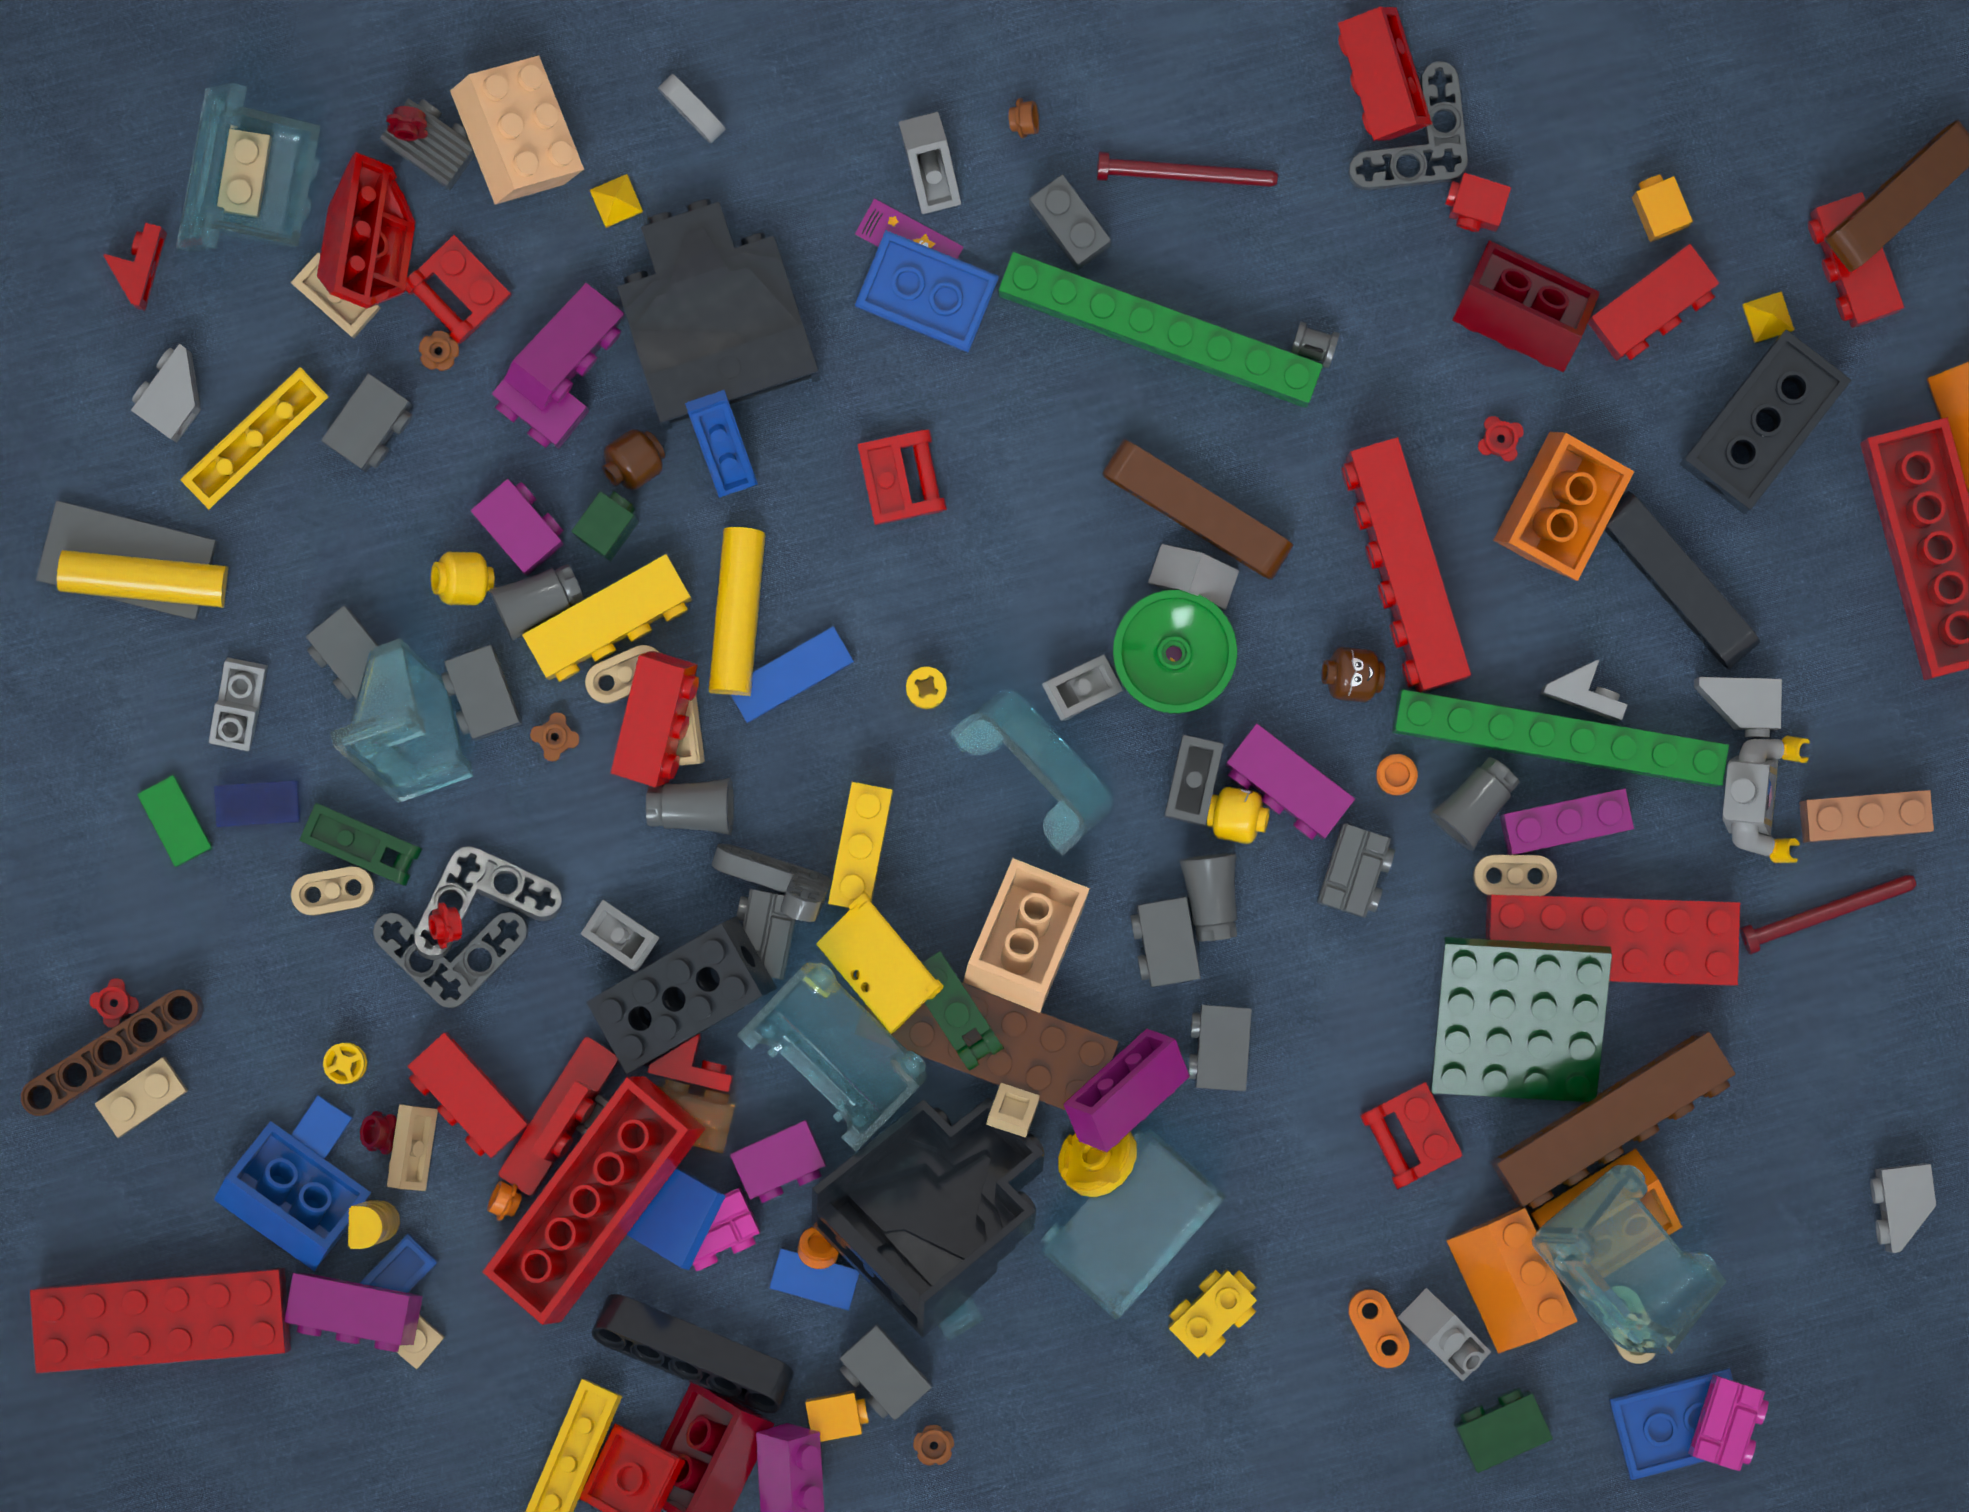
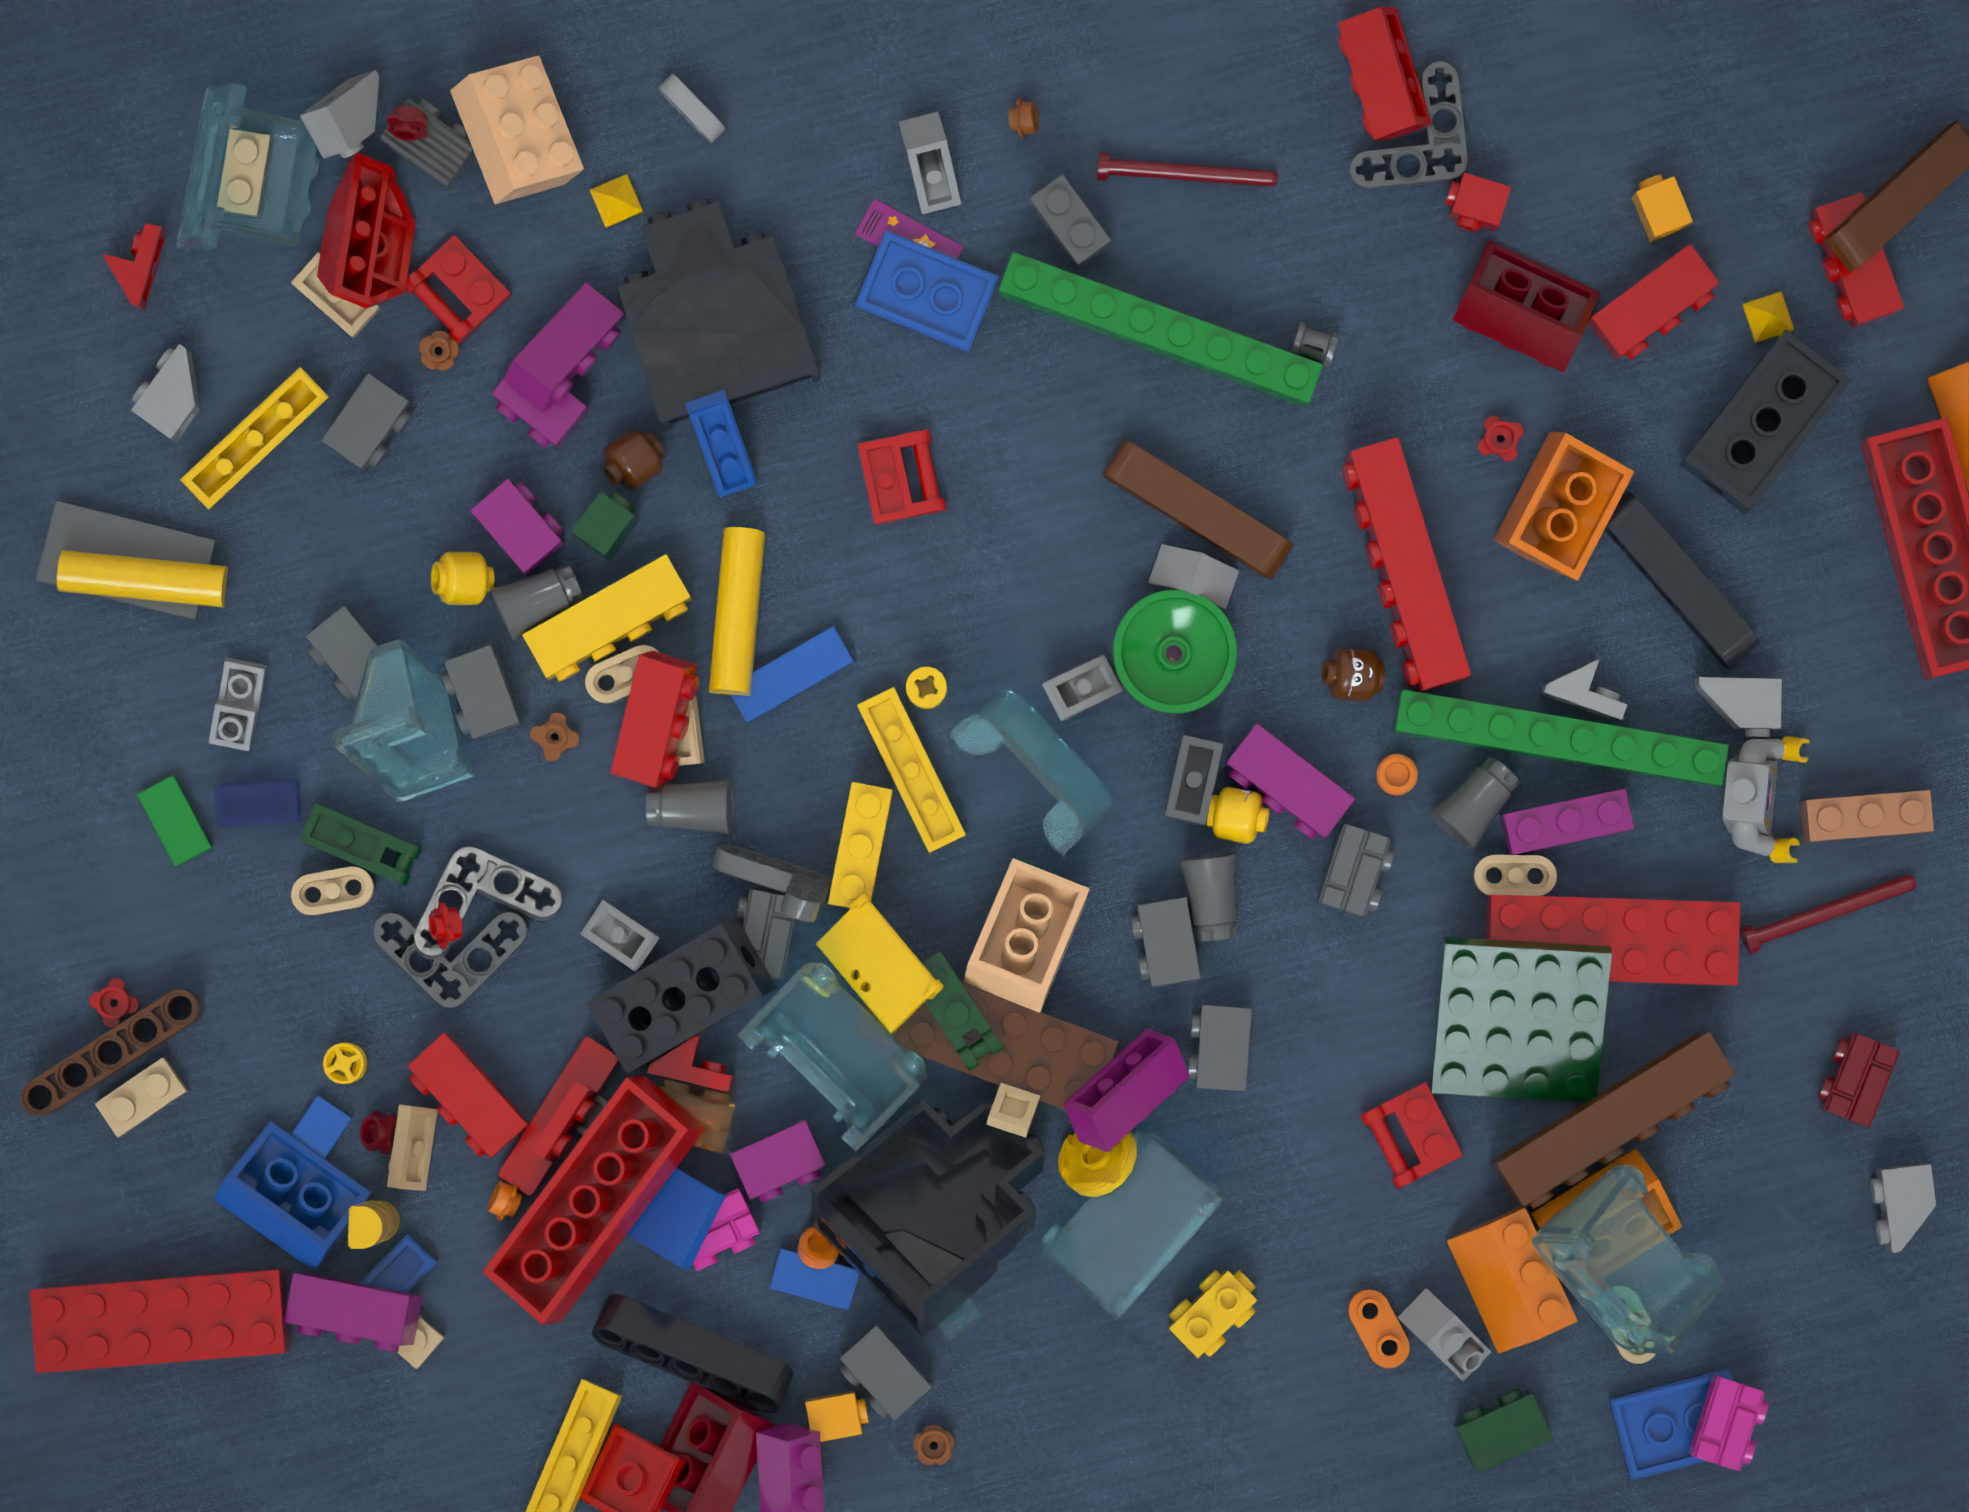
none -> light grey slope [300,70,379,159]
none -> yellow plate [857,687,966,853]
none -> dark red brick [1817,1032,1901,1128]

